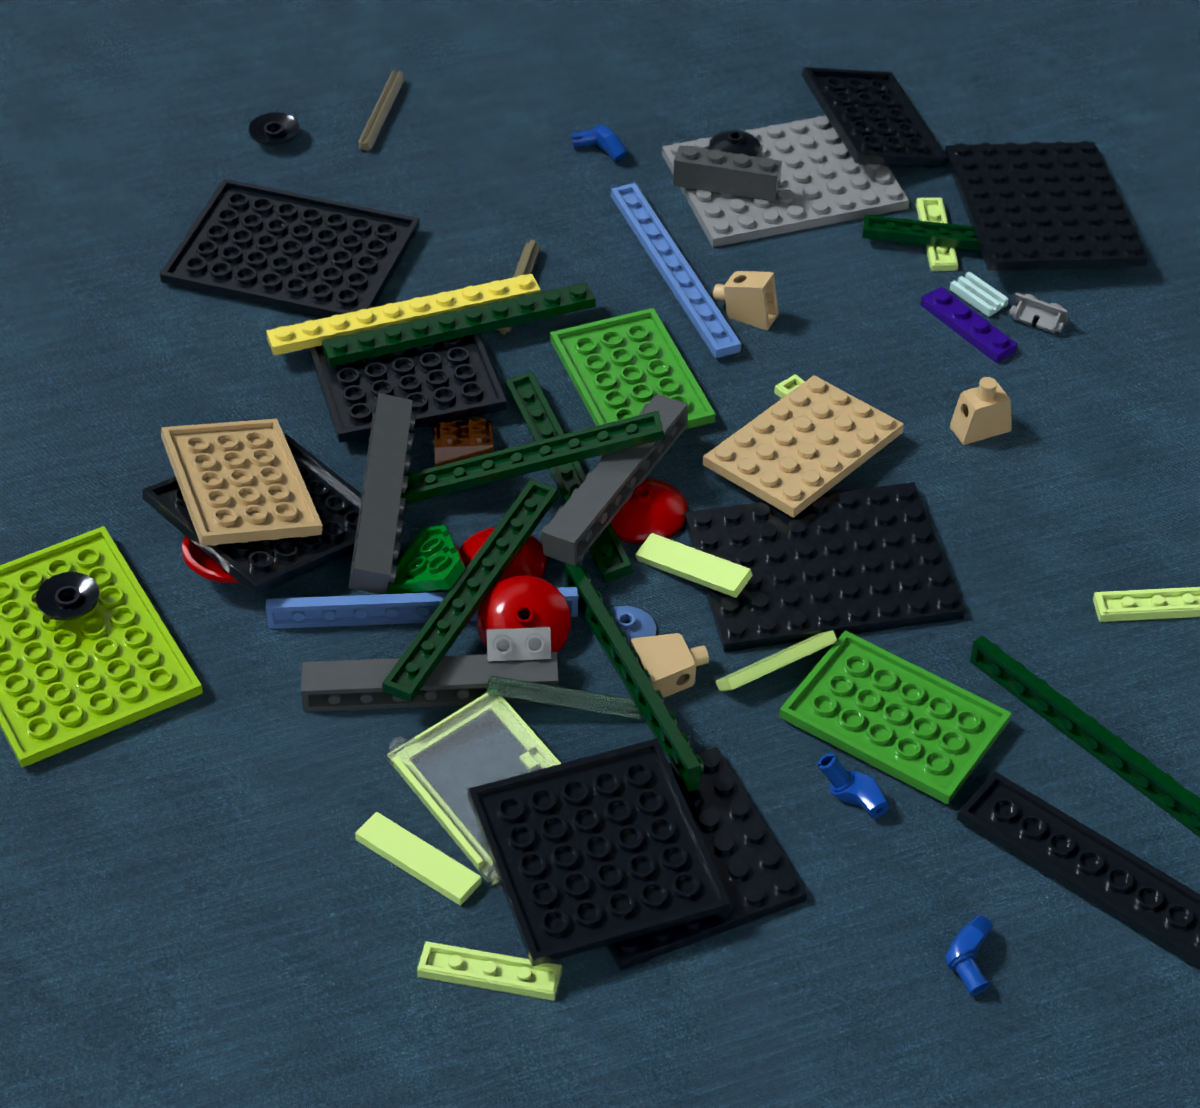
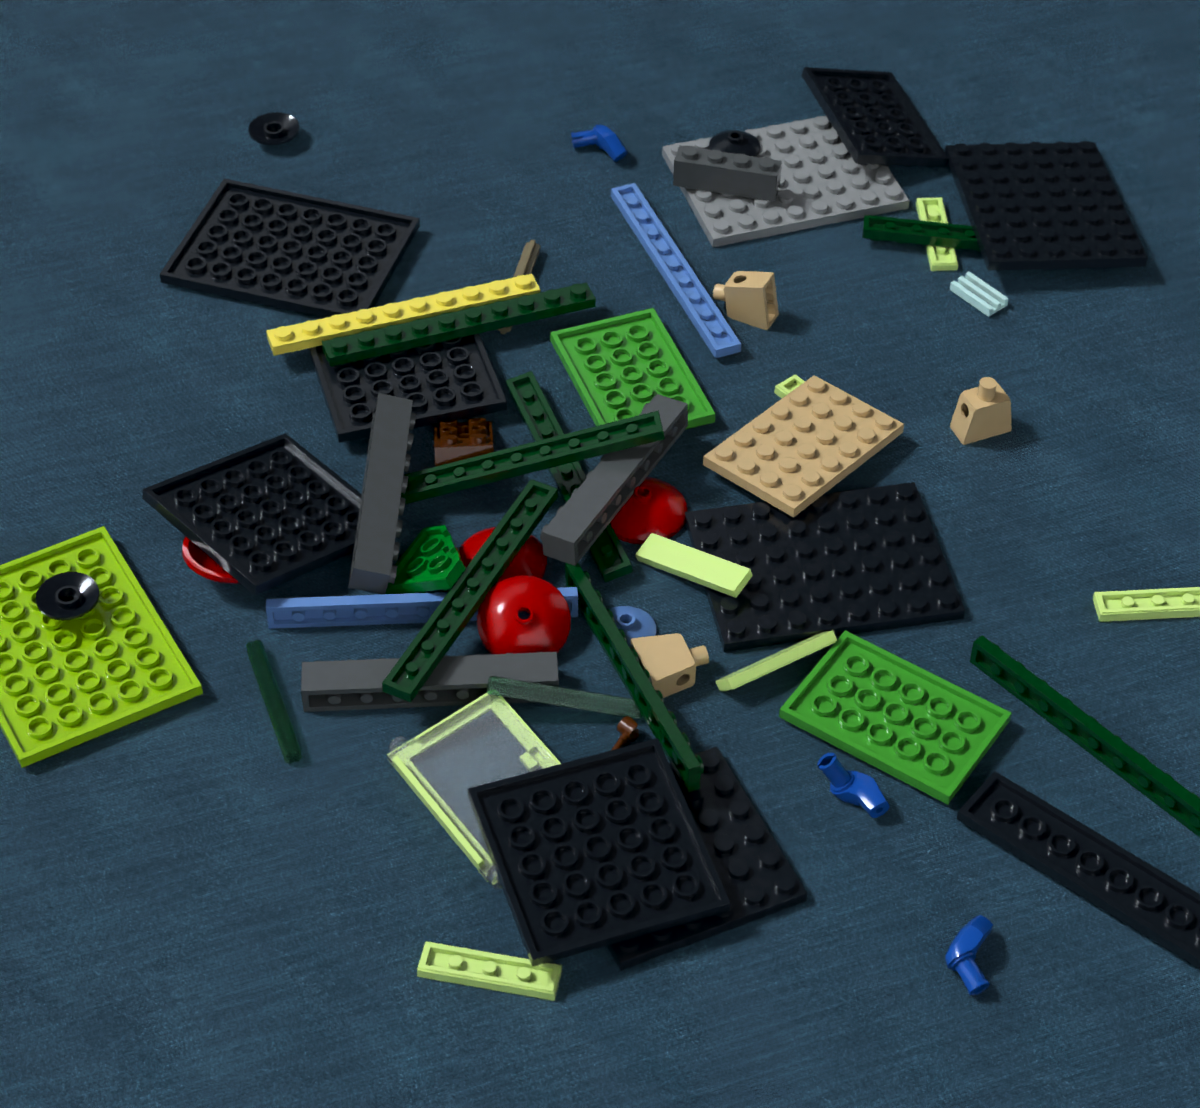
tan plate [161,419,323,546] -> none
yellowish green tile [355,811,482,906] -> none
dark tan axle [358,70,404,152] -> none
light grey hinge [486,627,551,661] -> none
dark purple plate [920,287,1018,363] -> none
light grey hinge [1009,292,1068,334] -> none
none -> clear green axle [246,639,302,764]
none -> reddish brown hand [611,716,639,750]

